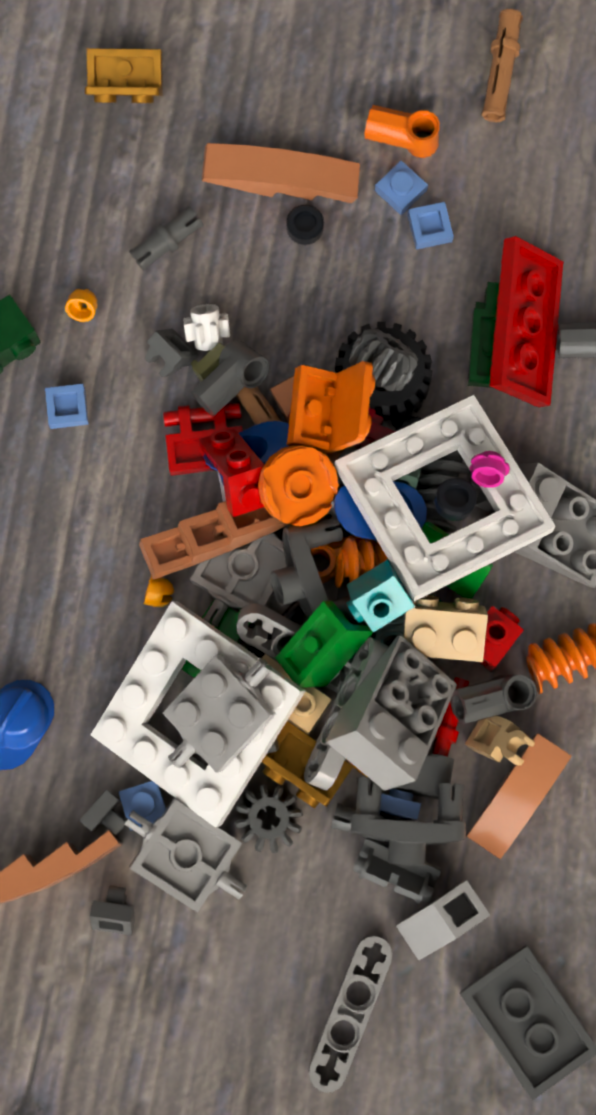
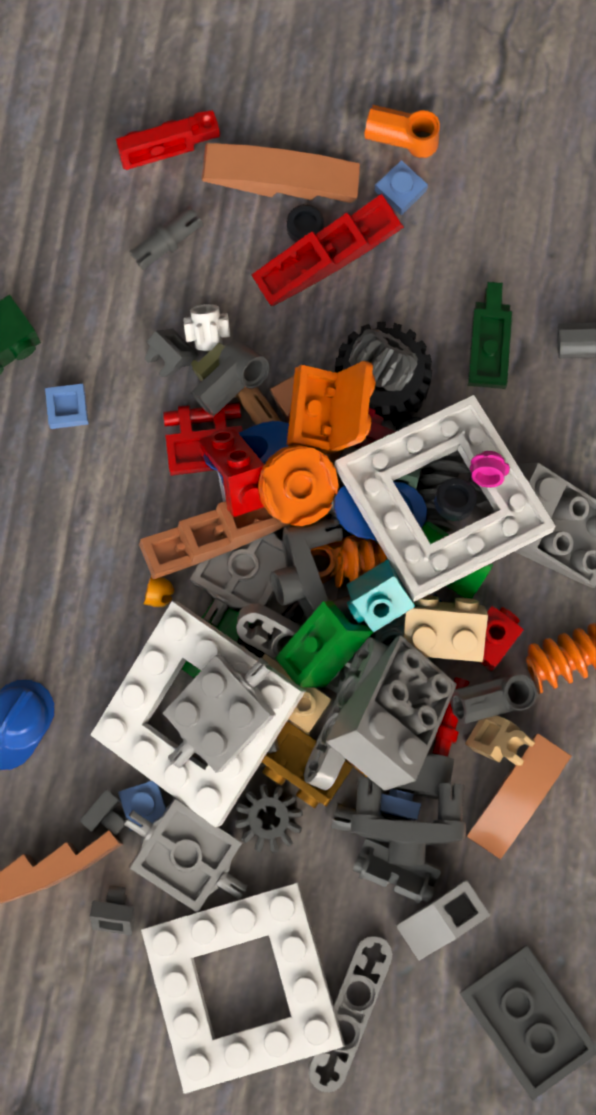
light orange hinge [65,289,97,322] -> none
pearl gold bracket [85,48,163,103] -> none
medium blue plate [407,202,454,250] -> none
medium nougat pin [481,9,523,122] -> none
red plate [489,236,564,408] -> none
none -> red hinge [116,110,220,170]
none -> white plate [141,883,345,1094]
none -> red slope [251,194,404,307]

